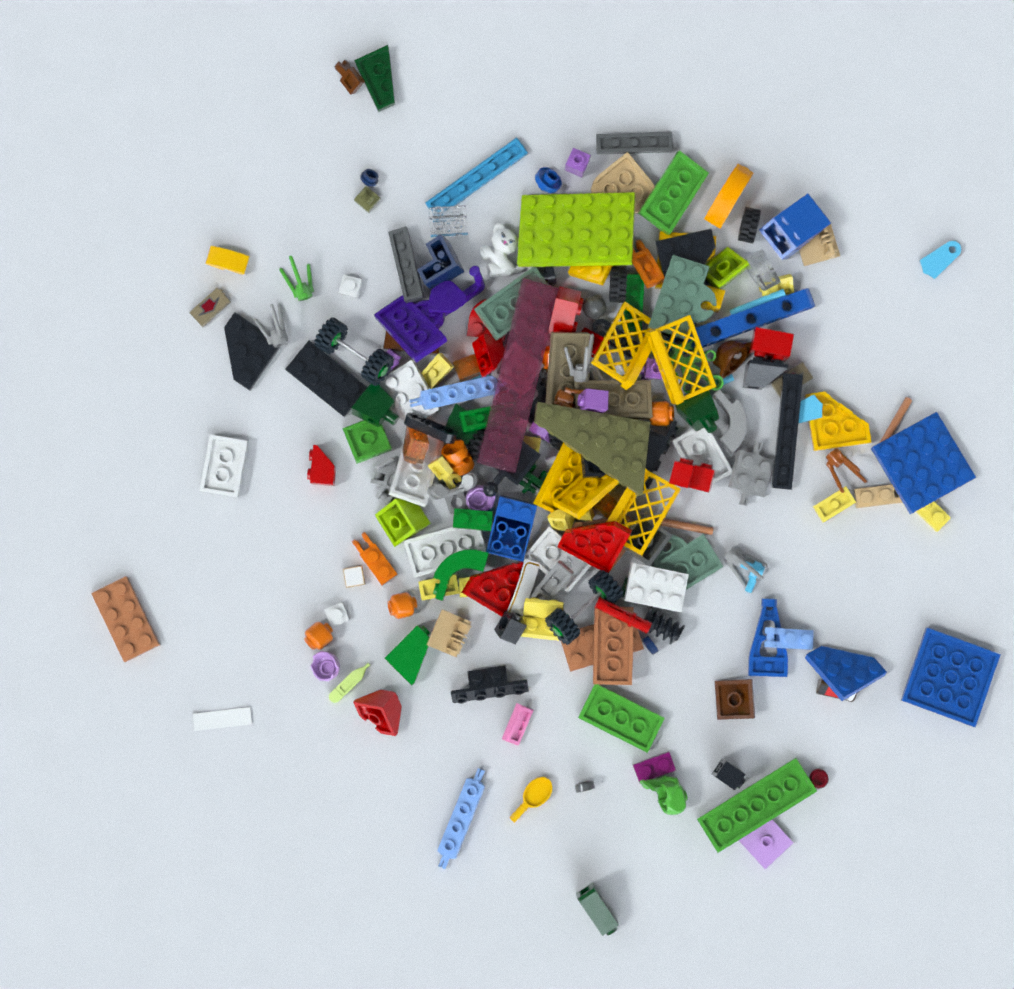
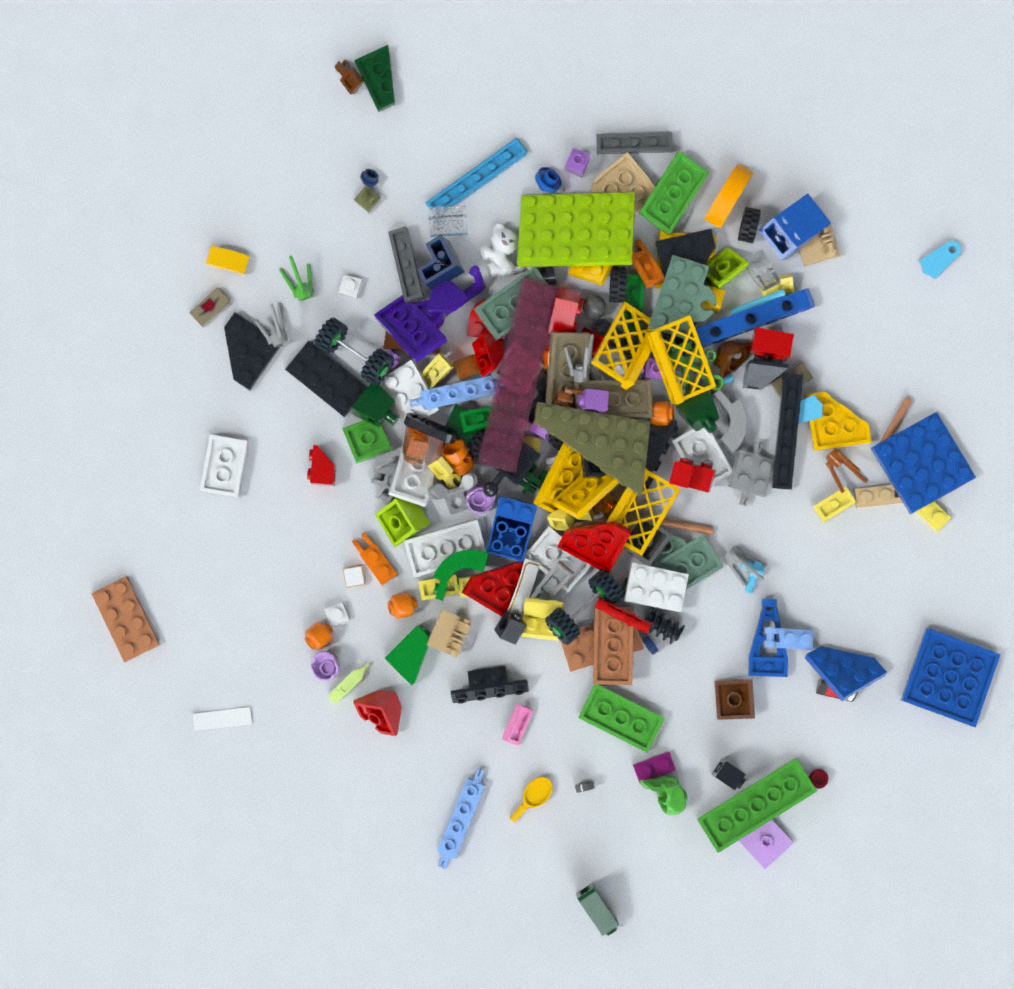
green plate [453,508,493,531] -> none

